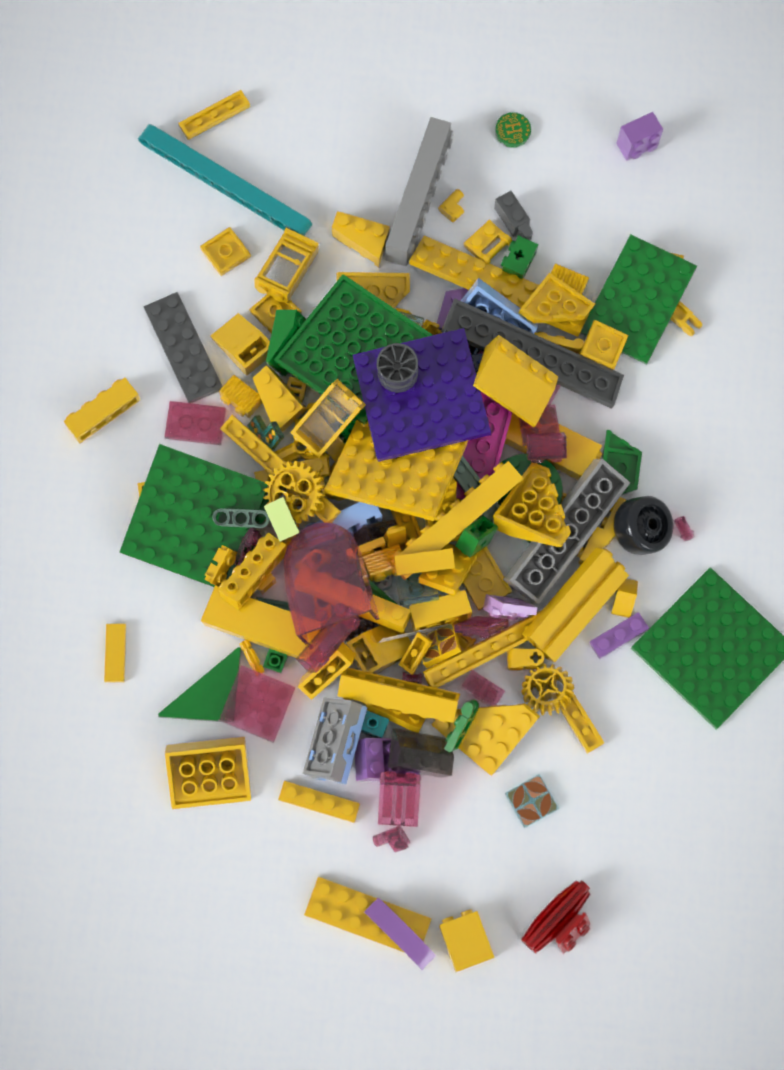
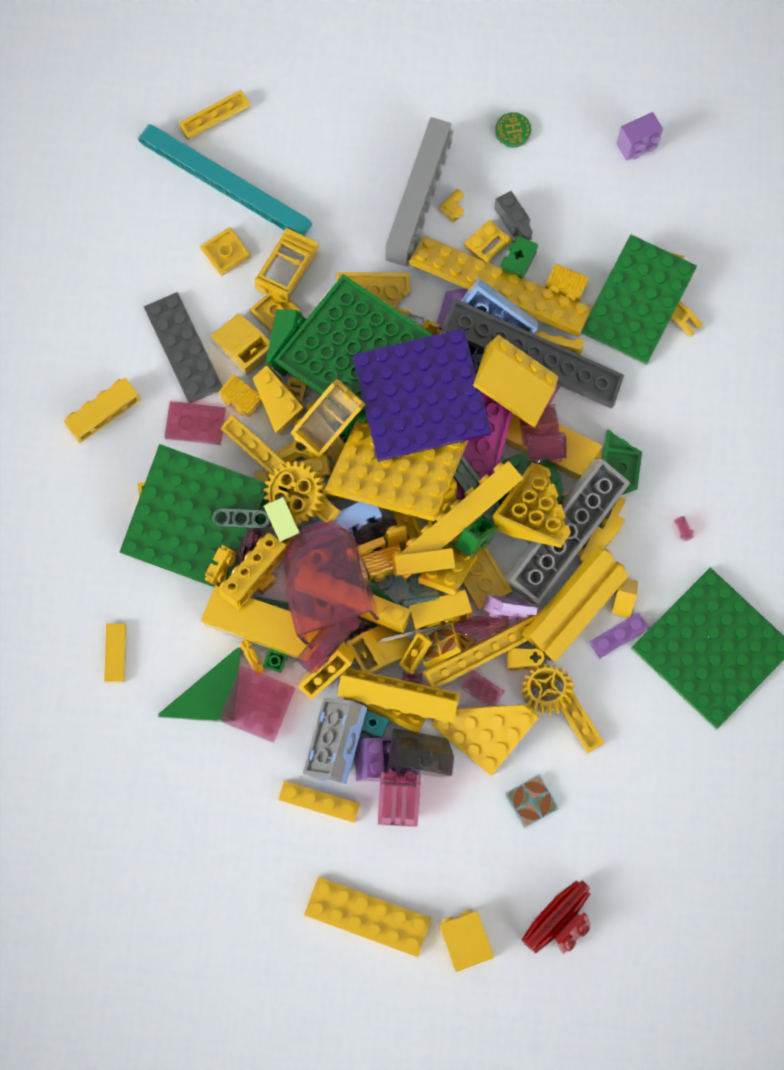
yellow slope [165,737,251,809] -> none
clear green tile [247,415,285,451] -> none
yellow wedge [332,211,390,267] -> none
medium lavender slope [364,897,436,970] -> none
clear pink piece [373,826,410,853] -> none
dark grey wheel [377,343,418,393] -> none
green hinge [444,699,480,752] -> none
yellow plate [518,273,595,323] -> none
yellow tile [579,320,629,370] -> none
black wheel [614,496,674,555] -> none

